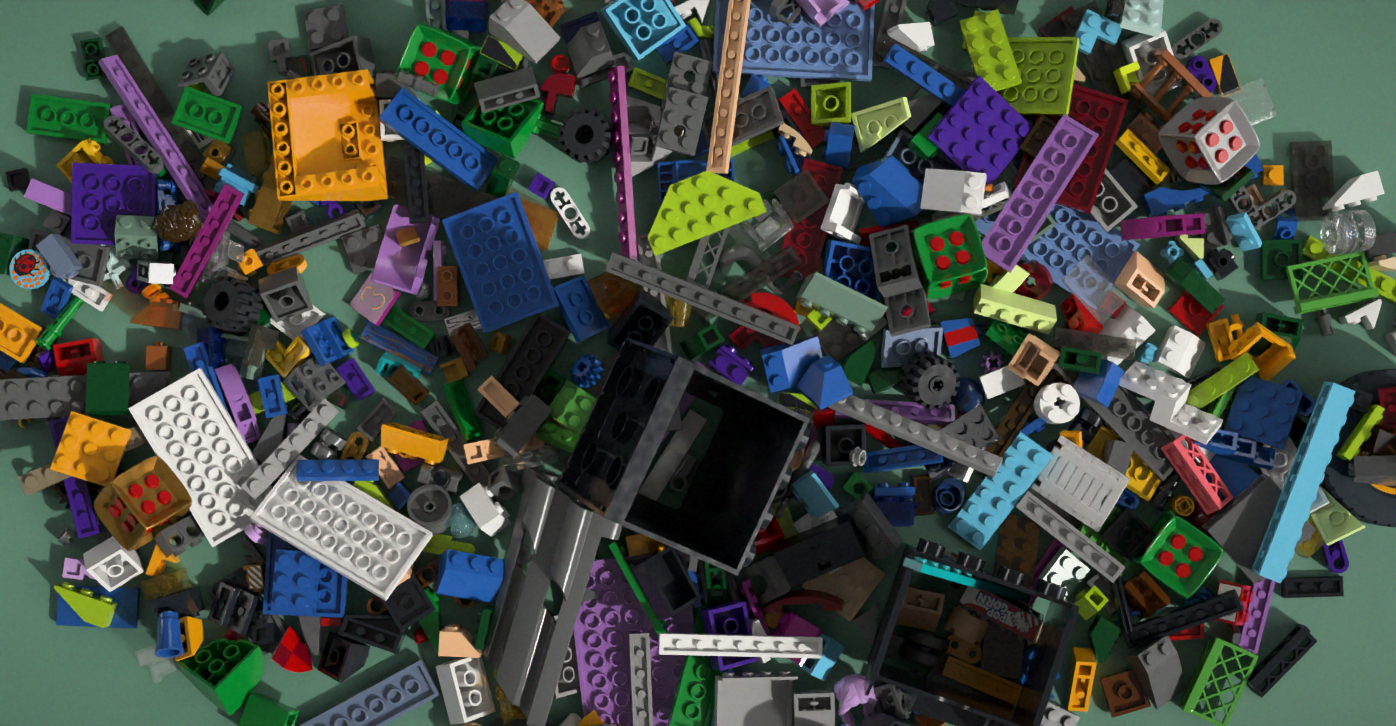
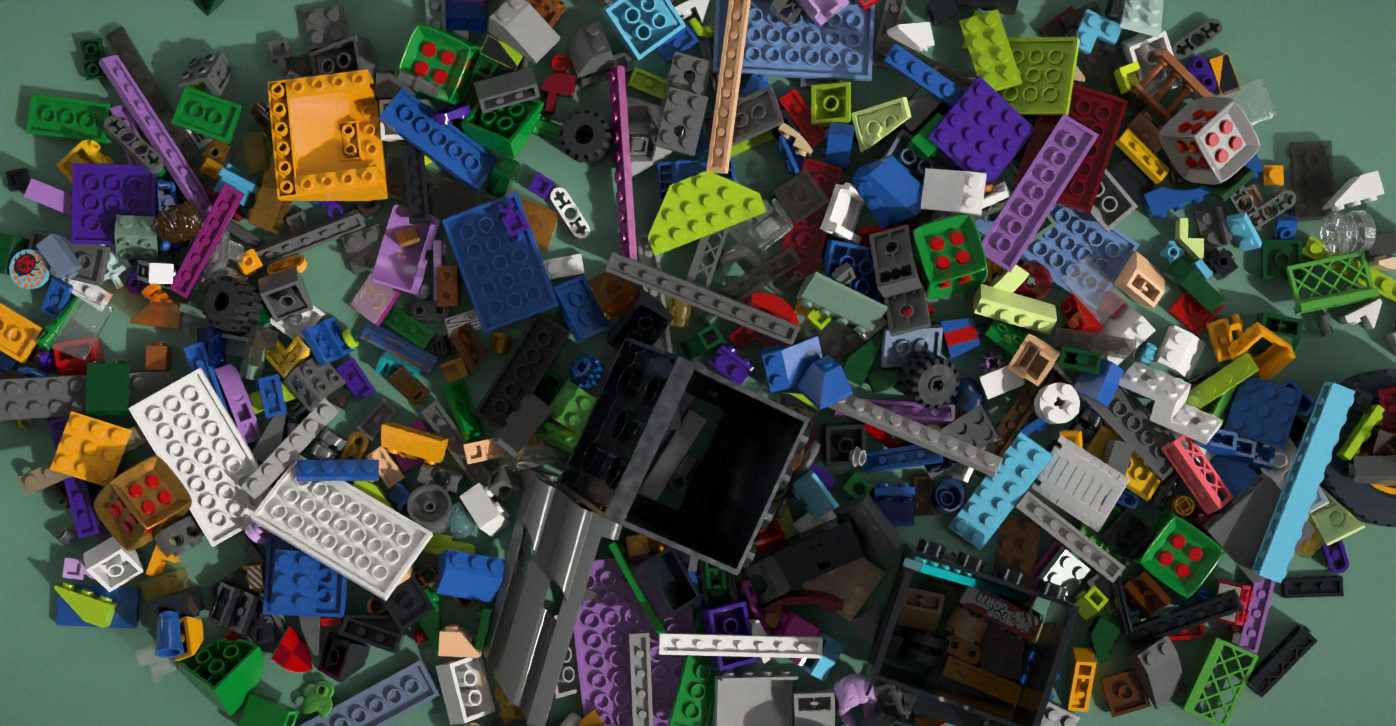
light grey plate [43,209,71,236] -> none
light nougat tile [477,375,519,418] -> none
tile [559,11,600,44] -> none
red tile [812,407,835,429] -> none
dark brown plate [1019,115,1057,159] -> none
magenta slope [1120,213,1205,241] -> none
none -> clear piece [50,295,114,361]
none -> bright green plate [301,680,334,719]
none -> dark purple plate [432,102,471,125]
none -> dark purple plate [498,199,530,237]
none -> dark grey plate [831,262,856,286]

